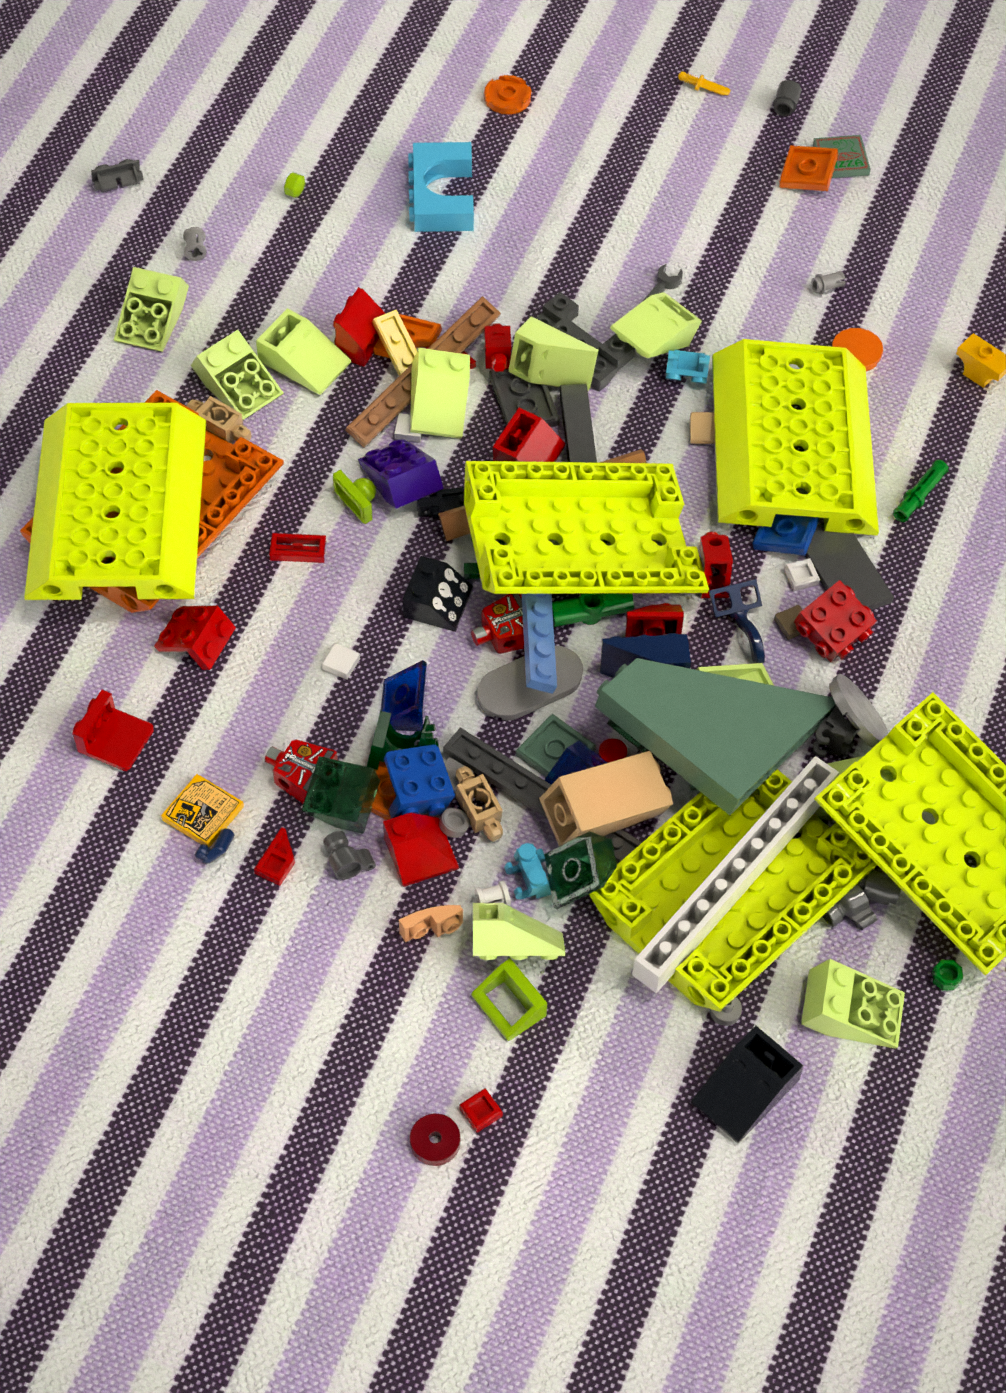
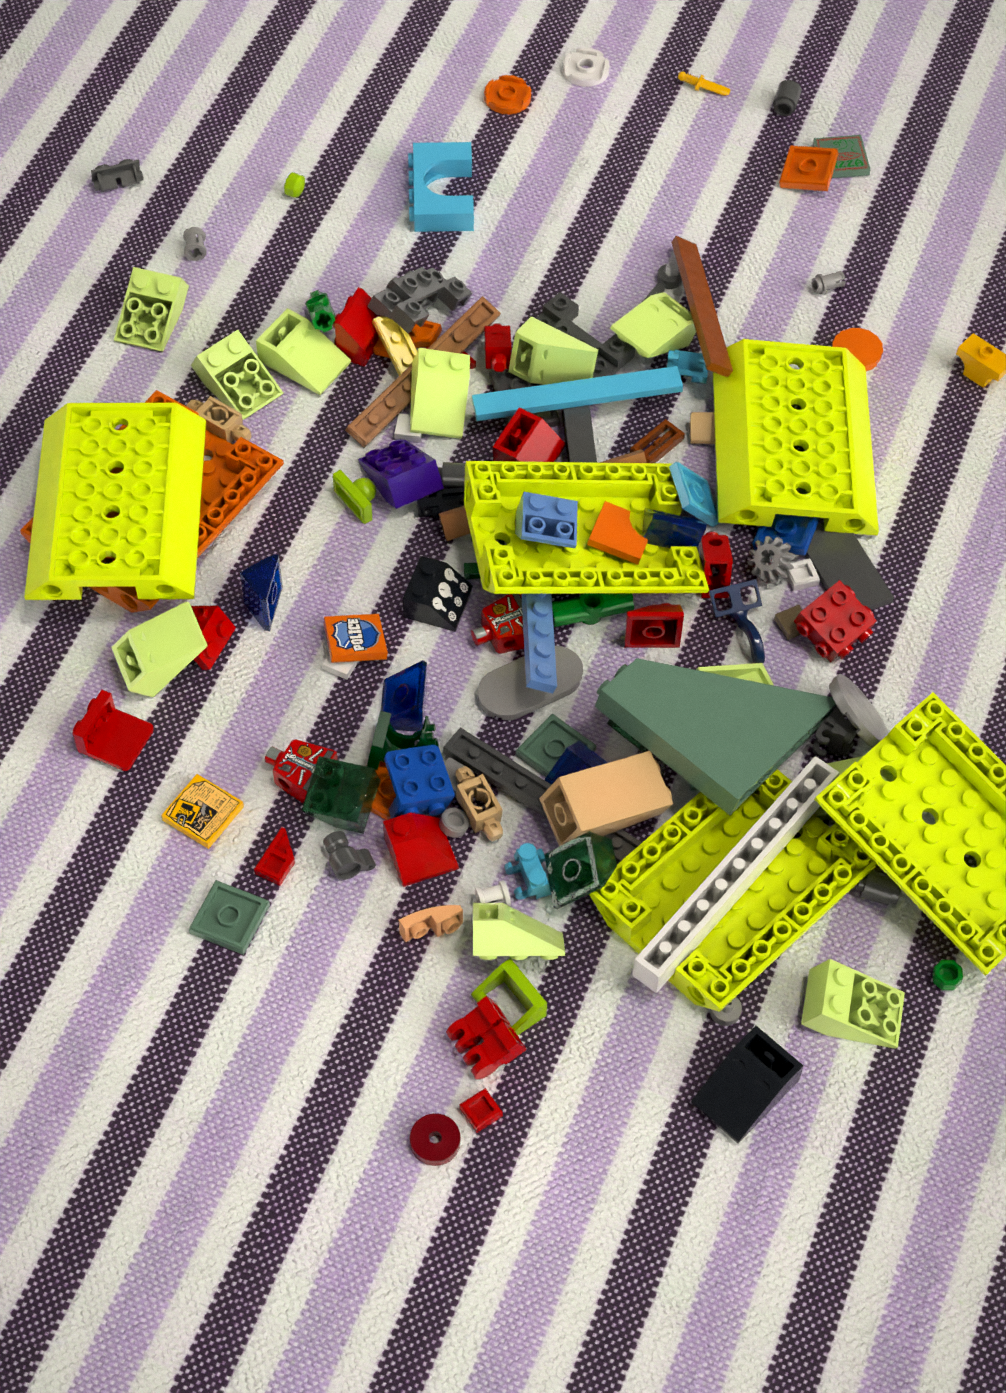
dark blue arm [195,828,235,864] -> none
red tile [269,533,327,563] -> none
red tile [598,738,627,764] -> none
dark blue slope [600,633,691,678] -> none
dark grey piece [823,885,877,930] -> none
green pin [893,460,949,522] -> none
none -> yellowish green slope [111,602,208,697]
none -> sand green tile [189,880,270,955]
none -> clear blue slope [240,554,283,631]
none -> green piece [305,290,336,332]
none -> tile [323,614,388,663]
none -> dark grey bracket [367,267,472,333]
none -> dark grey brick [438,462,465,489]
none -> red legs [446,996,527,1079]
none -> medium azure tile [472,366,683,421]
none -> medium blue slope [515,492,578,548]
none -> white tile [563,48,609,87]
none -> orange tile [587,501,648,565]
none -> dark orange tile [630,419,685,463]
none -> slope [642,508,707,548]
none -> medium azure tile [669,462,719,527]
none -> dark orange tile [671,236,733,377]
none -> light grey gear [747,536,795,583]

